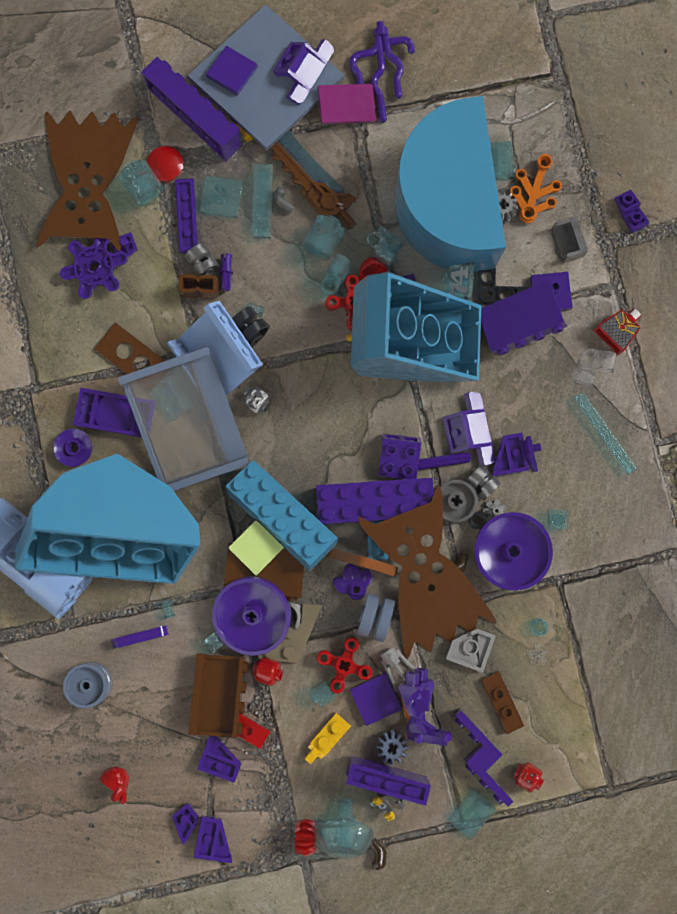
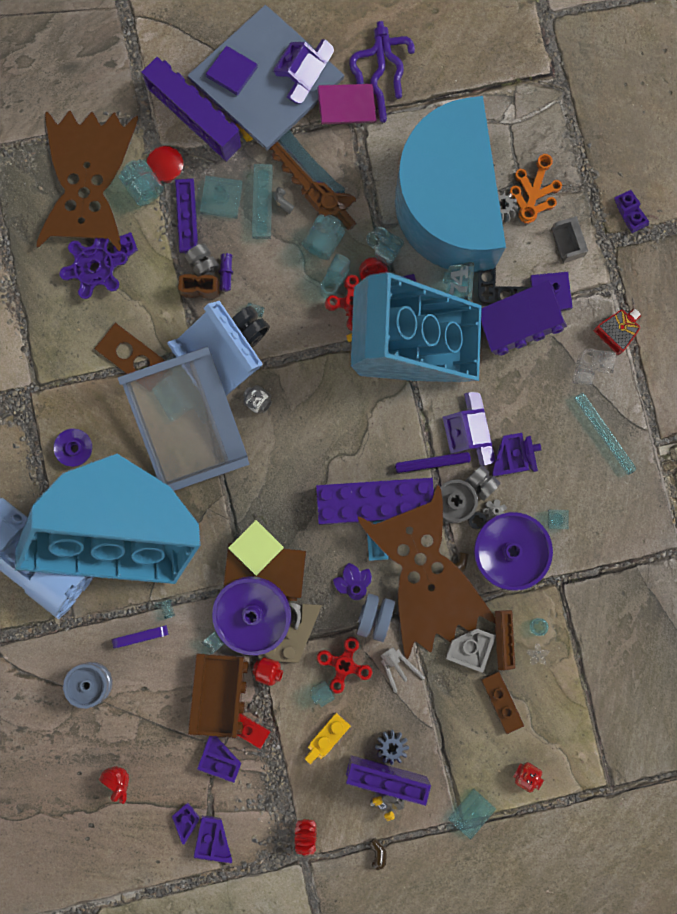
dark purple slope [73,388,156,438] -> none
dark azure brick [226,460,338,572] -> none
clear light blue piece [314,798,373,859] -> none
dark orange beam [326,549,398,577] -> none
dark purple tile [350,673,402,726] -> none
dark purple bracket [378,433,421,479] -> none
dark purple hips [398,668,452,746] -> none
dark purple bracket [453,708,514,807] -> none
clear light blue plate [490,141,515,180] -> none
none -> reddish brown plate [495,610,515,671]

